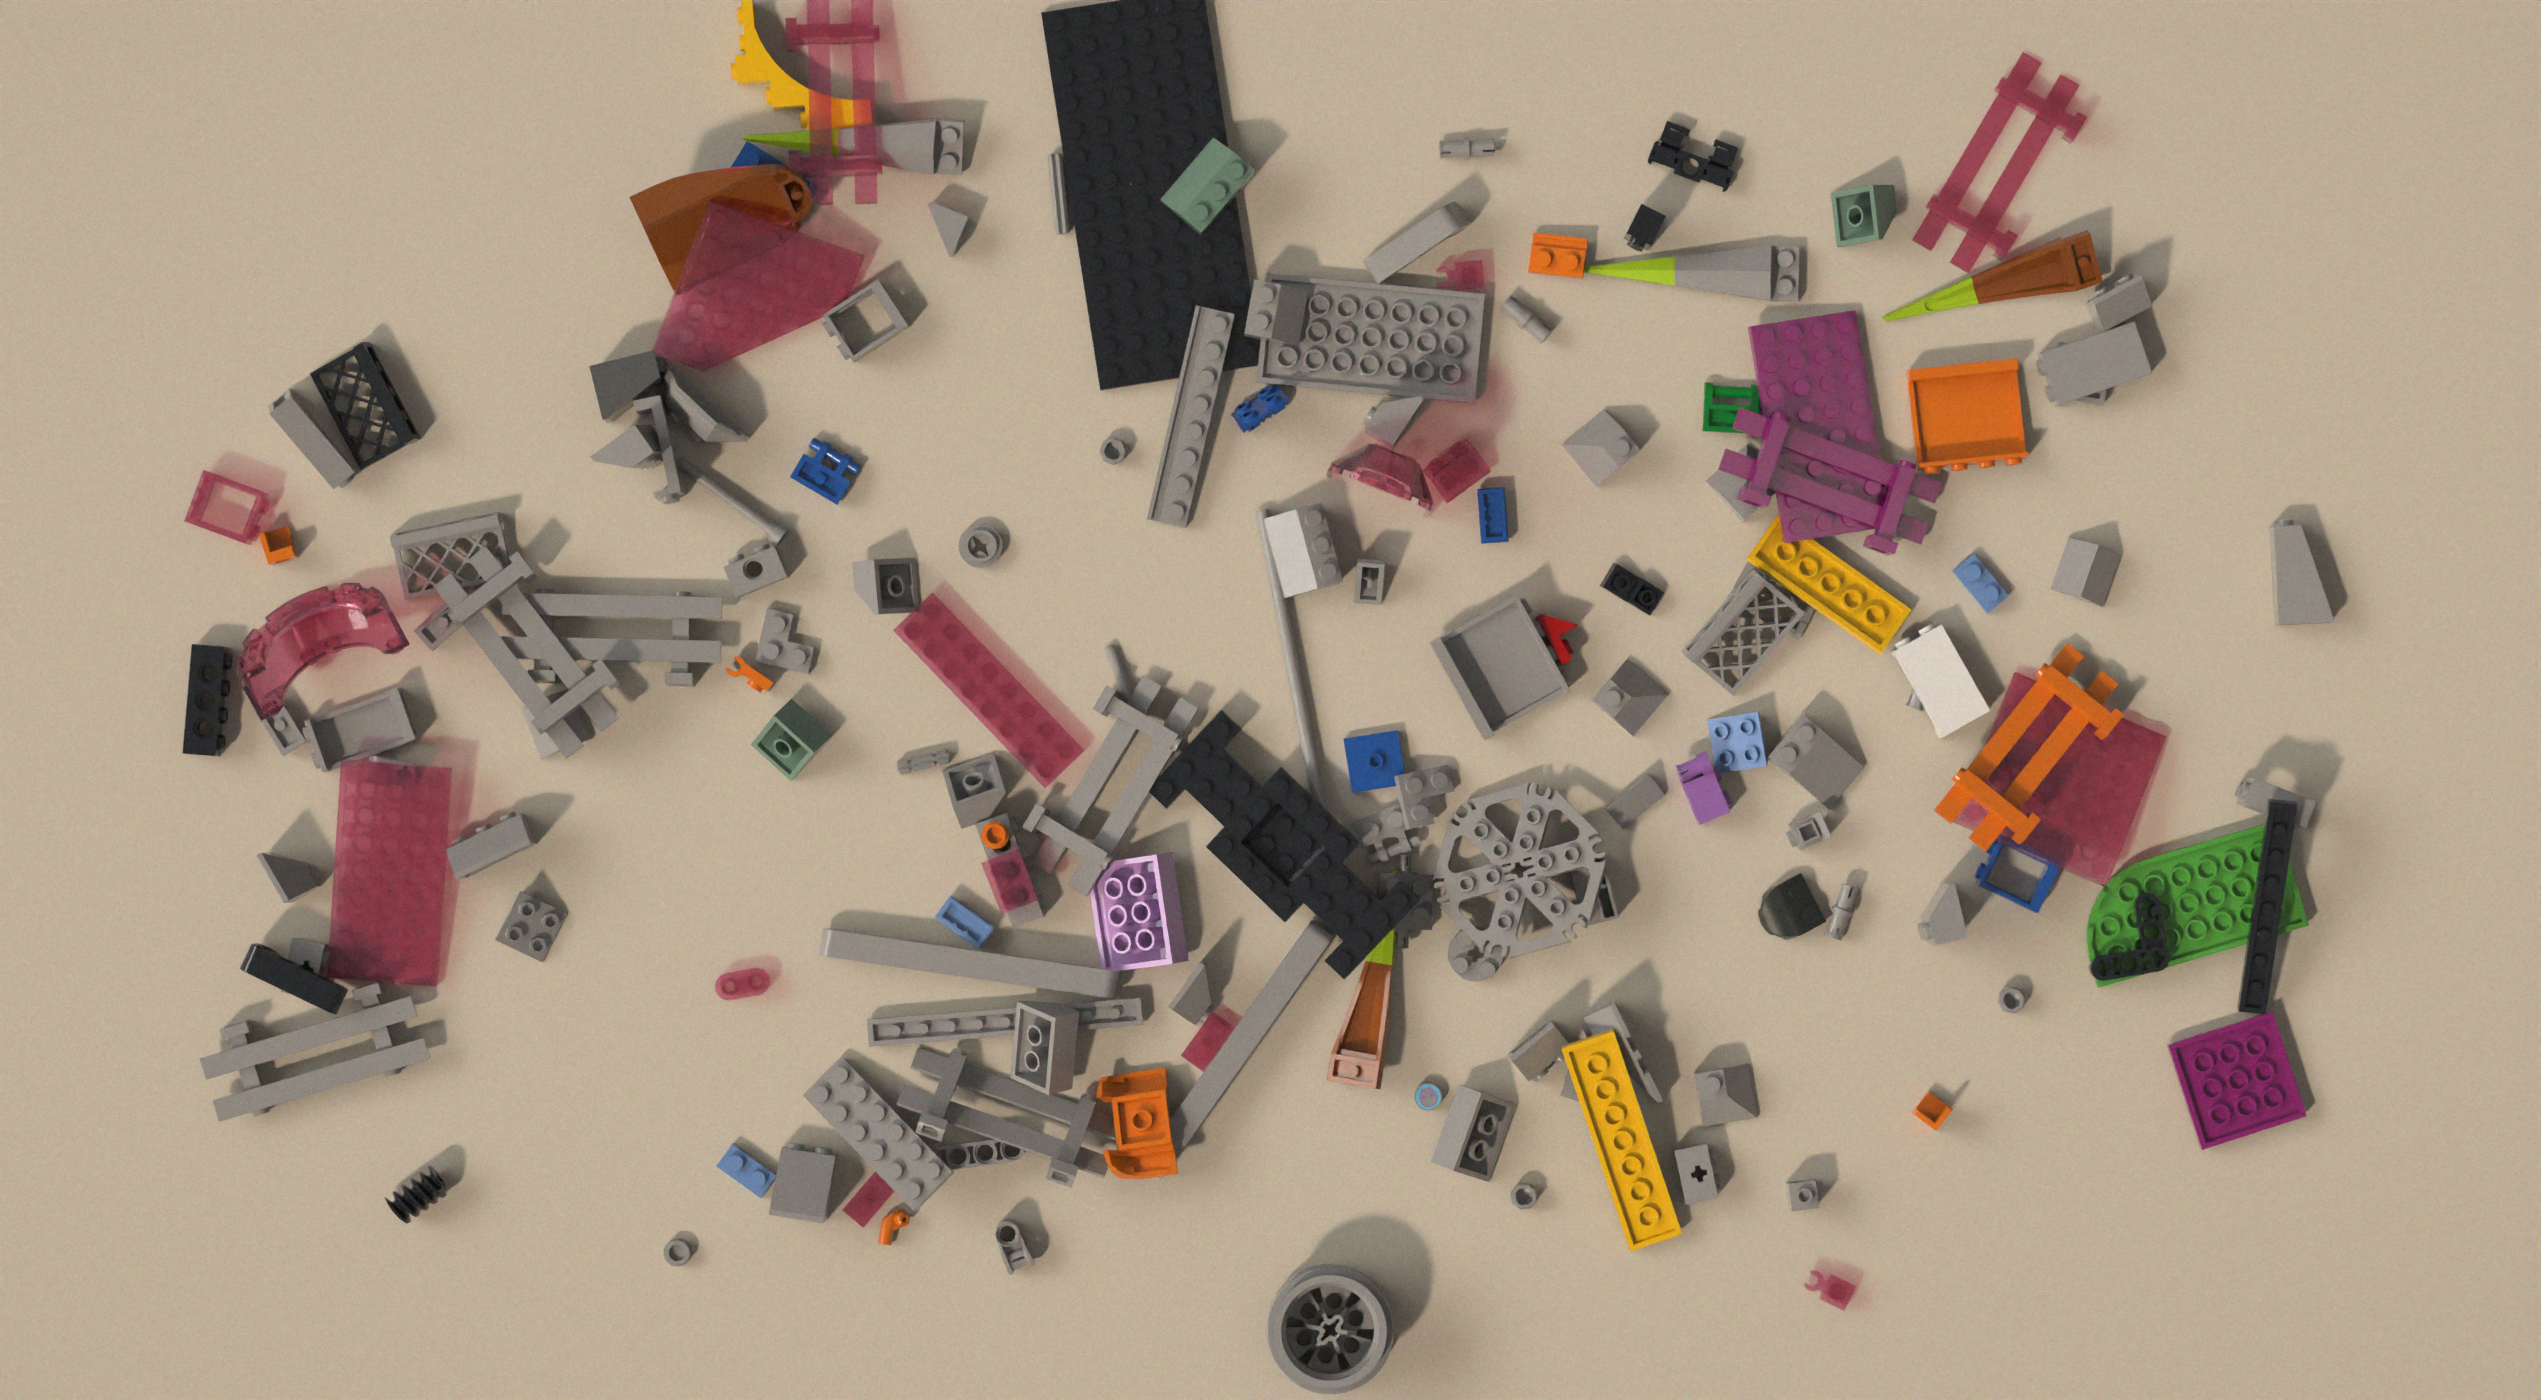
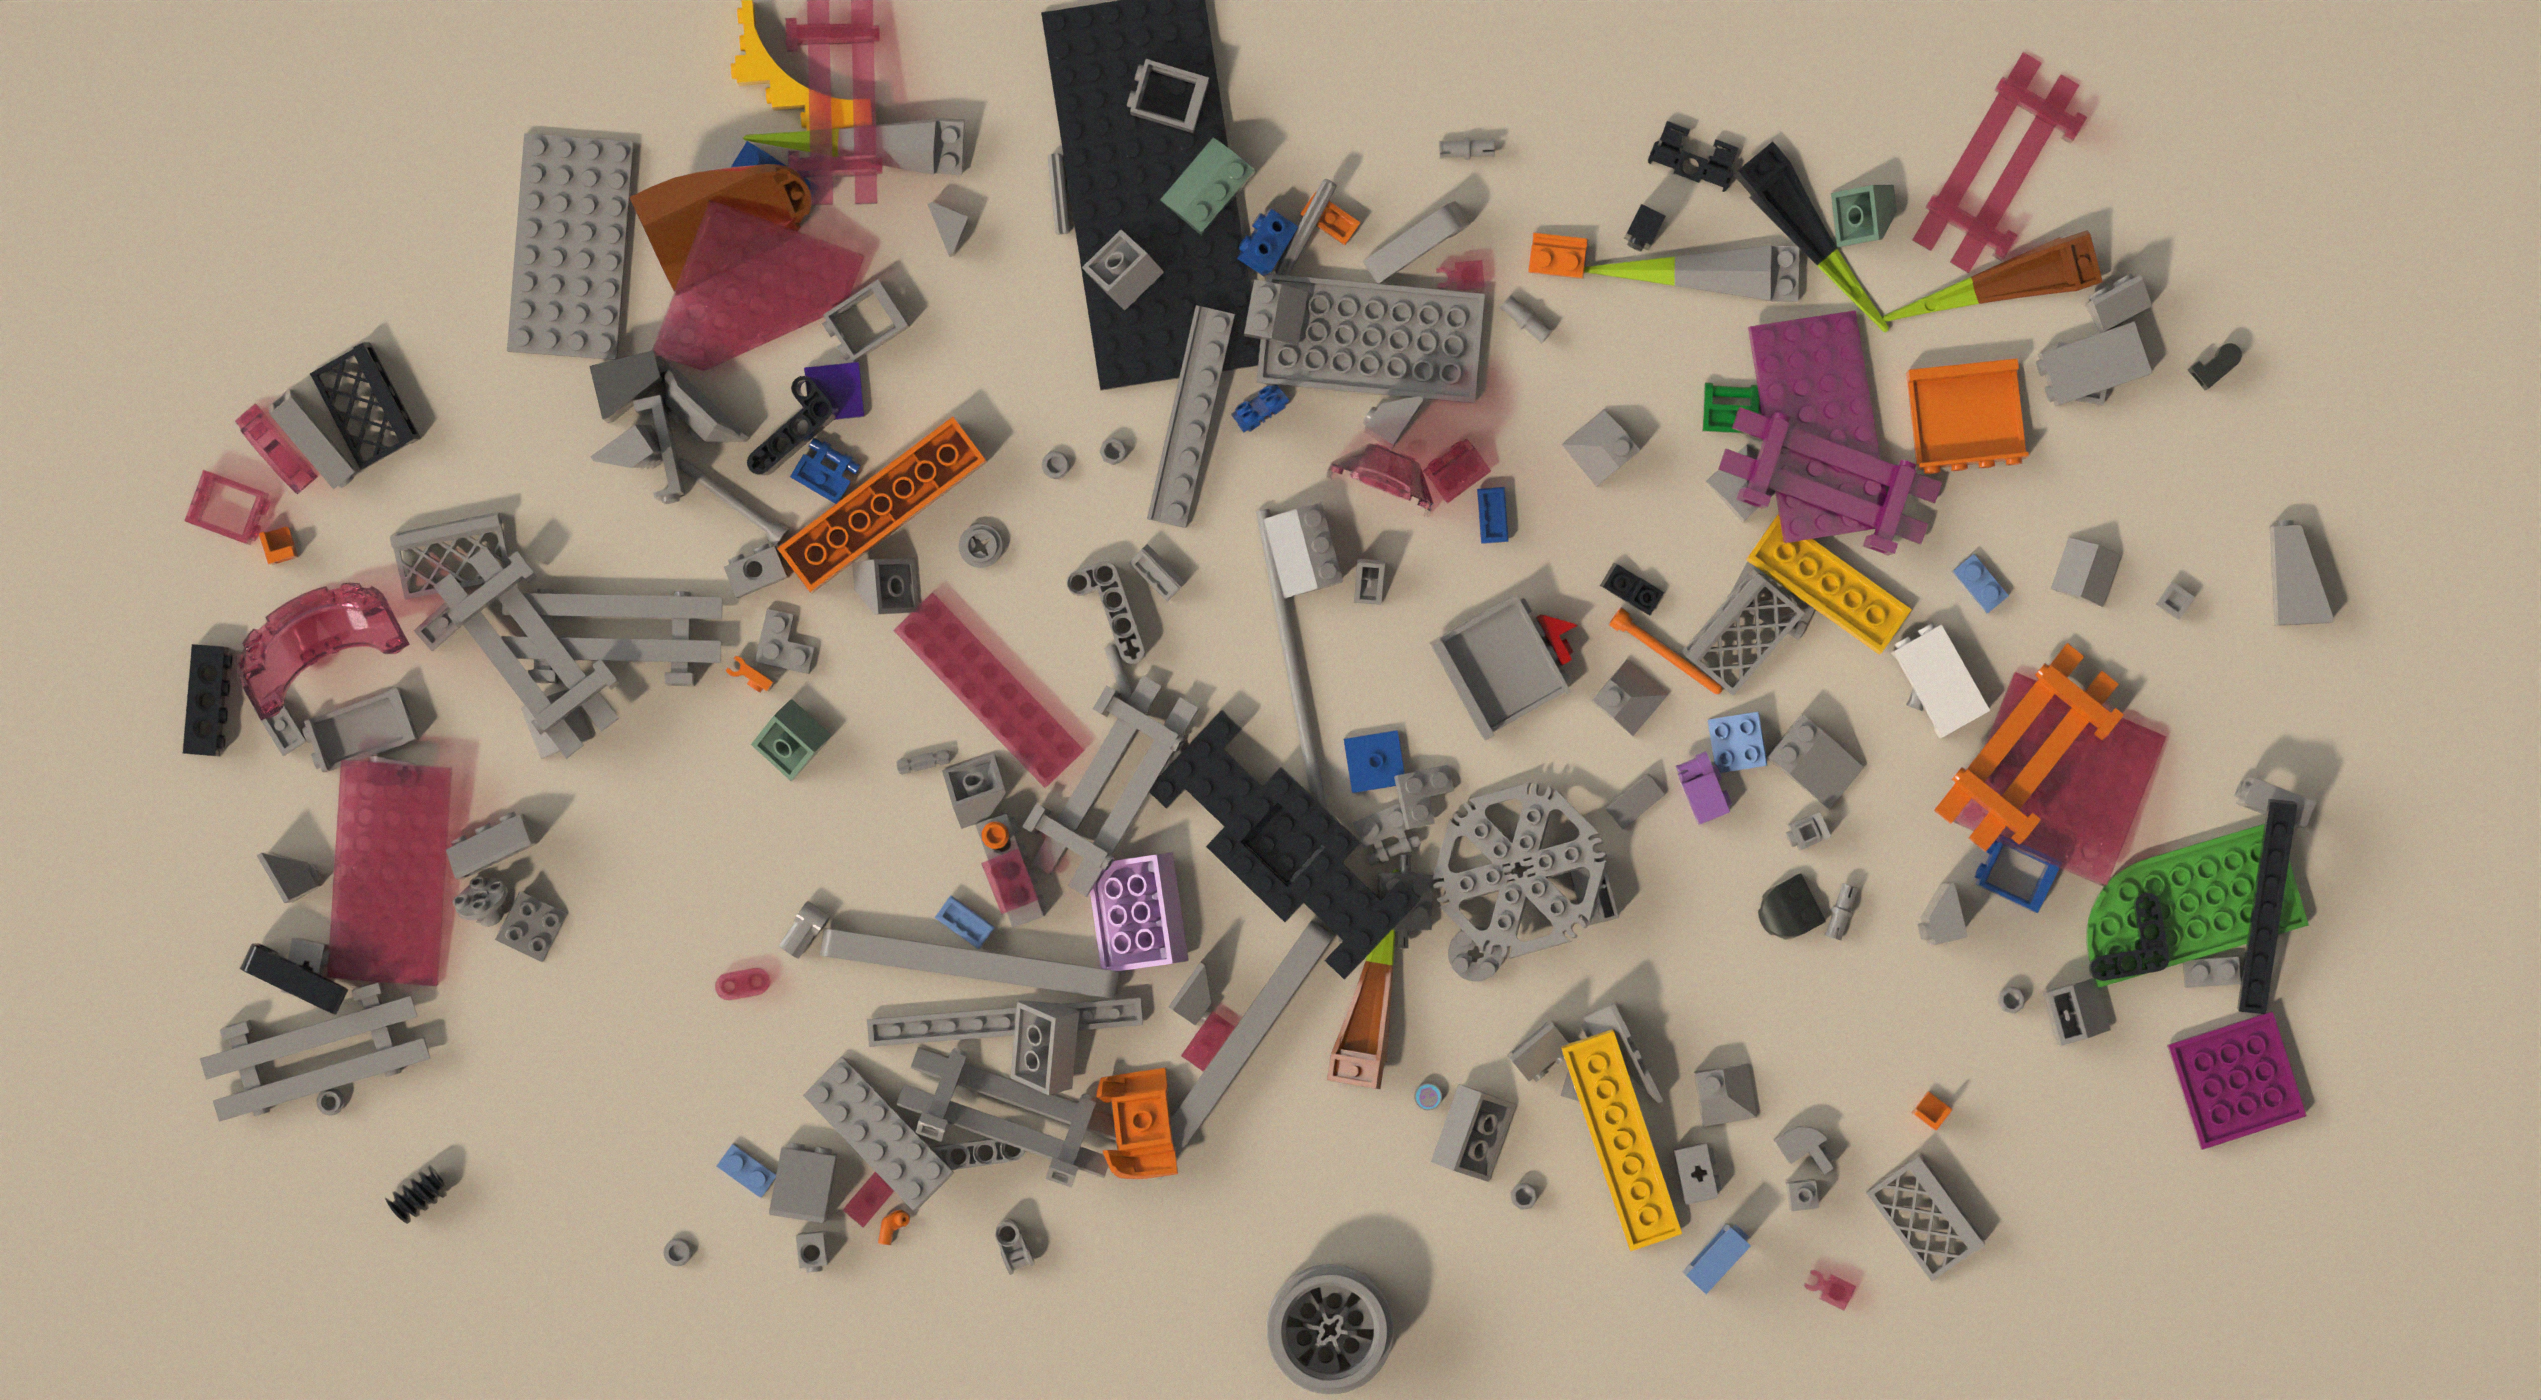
none -> clear pink arch [235,403,318,495]
none -> light grey plate [317,1088,345,1116]
none -> light grey plate [452,876,508,927]
none -> light grey plate [507,133,634,360]
none -> black beam [747,376,839,475]
none -> orange brick [777,417,987,594]
none -> light grey piece [779,901,830,959]
none -> light grey brick [796,1231,829,1273]
none -> dark purple tile [804,362,865,420]
none -> light grey tile [1042,451,1069,479]
none -> light grey beam [1067,561,1145,665]
none -> light grey slope [1082,230,1164,310]
none -> light grey window [1127,59,1209,133]
none -> light grey plate [1129,544,1185,602]
none -> blue brick [1237,209,1298,276]
none -> light grey axle [1275,179,1337,275]
none -> orange plate [1300,192,1360,246]
none -> orange piece [1609,607,1723,694]
none -> medium blue window [1682,1224,1751,1294]
none -> black plate [1733,142,1889,333]
none -> light grey brick [1774,1126,1834,1175]
none -> light grey fence [1866,1153,1985,1282]
none -> light grey slope [2043,978,2111,1046]
none -> light grey plate [2156,582,2195,620]
none -> light grey plate [2183,956,2241,988]
none -> pearl dark grey leg [2188,343,2242,390]

